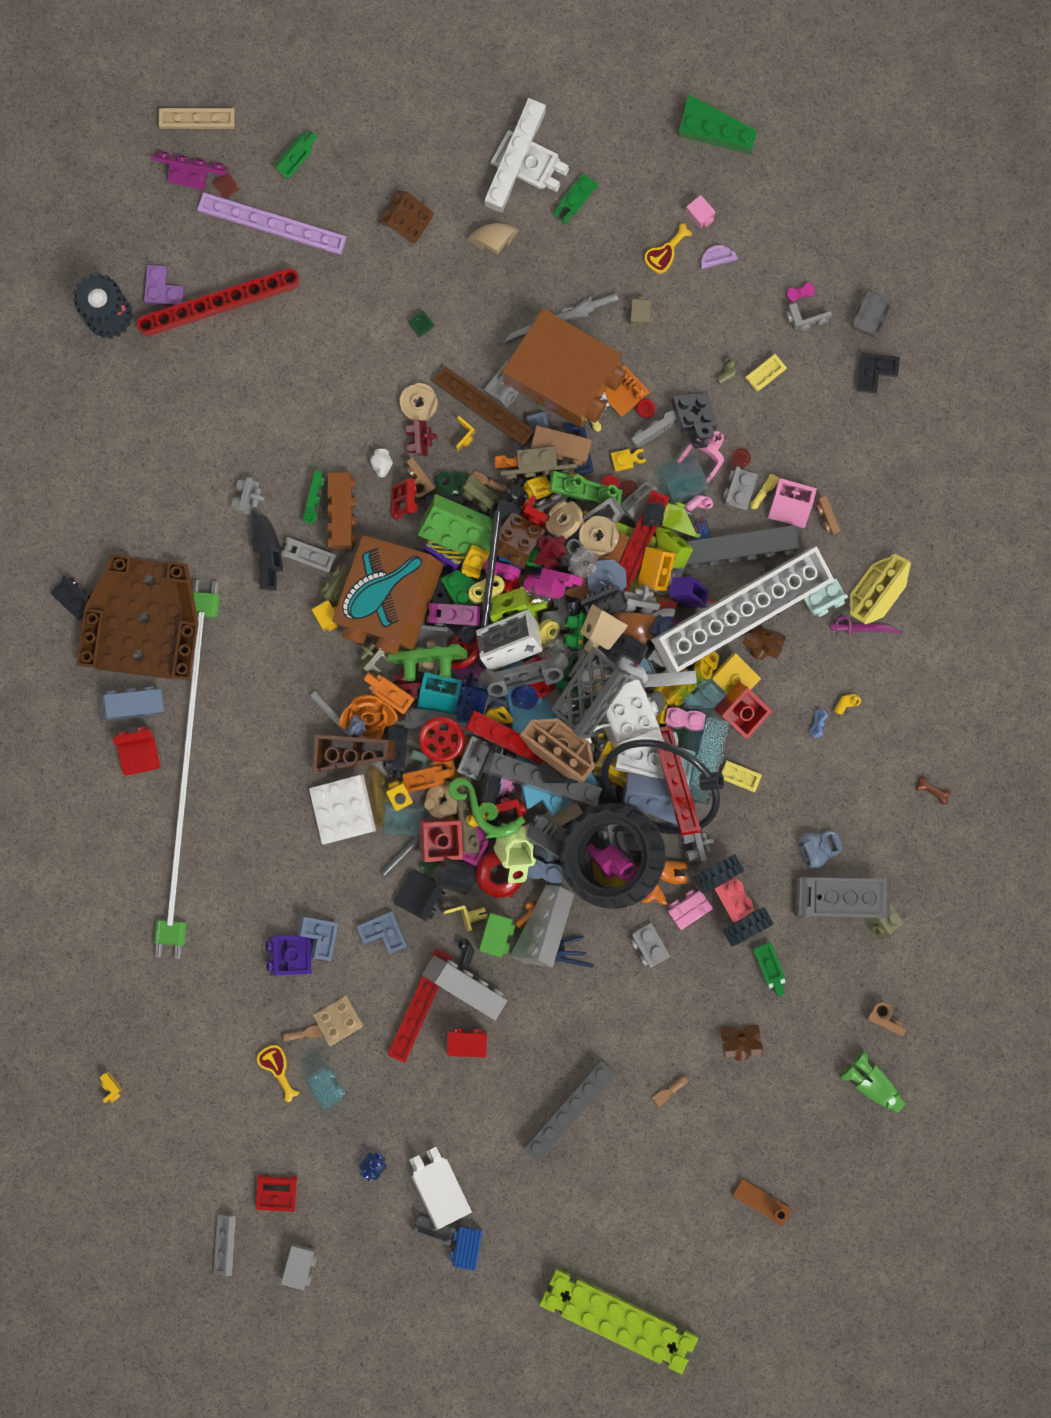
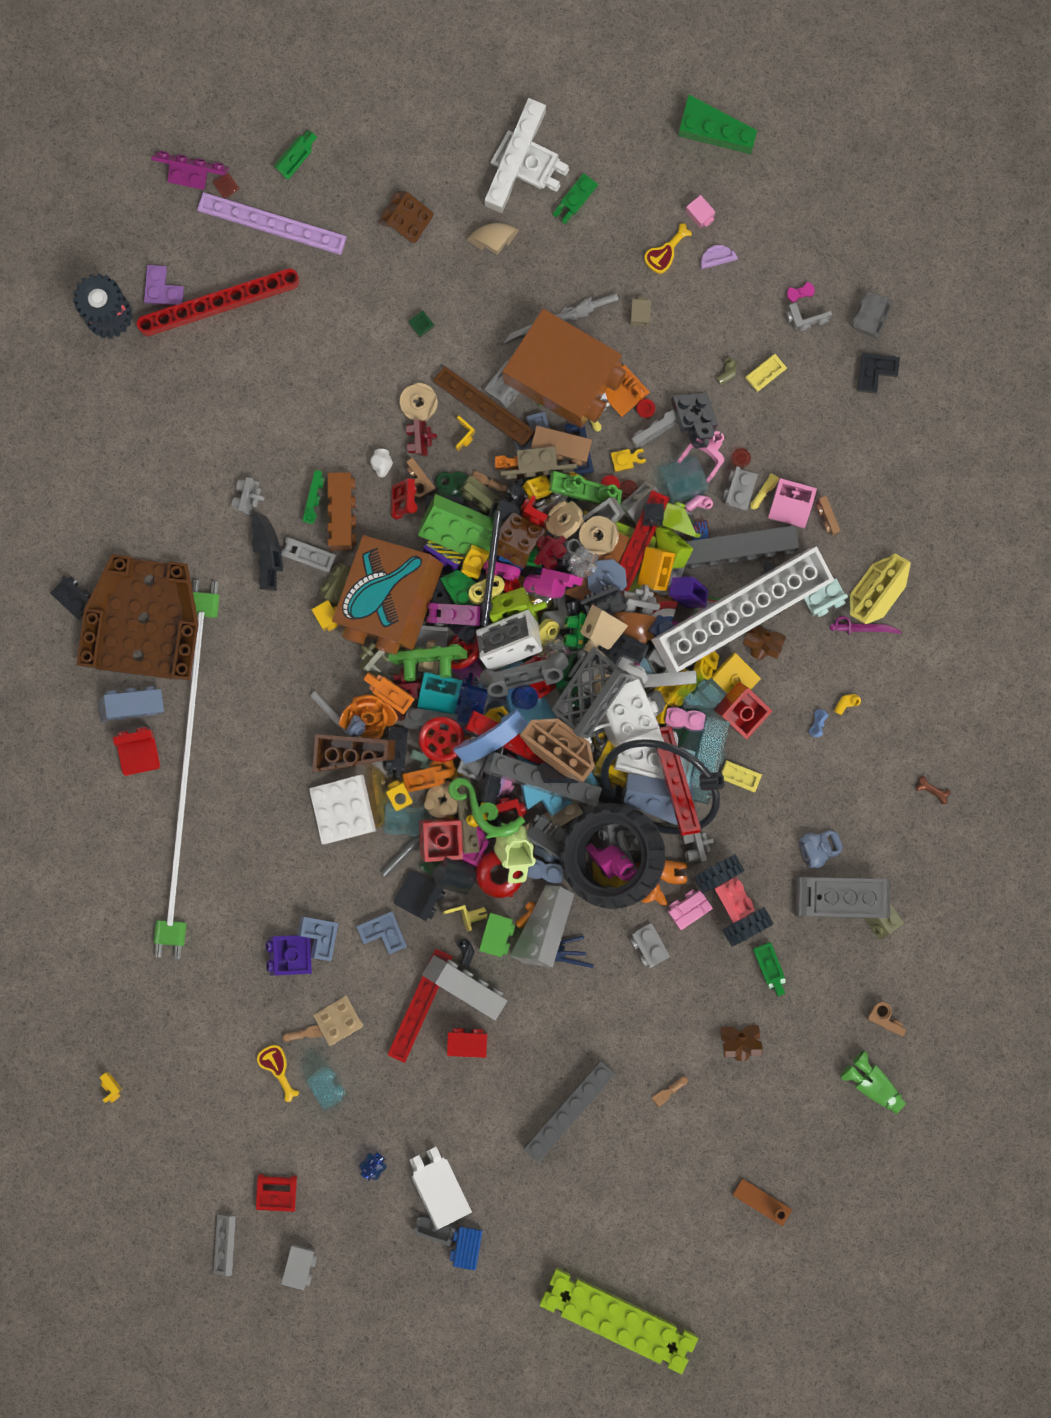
tan plate [159,108,235,129] -> none
none -> medium blue slope [454,709,528,764]

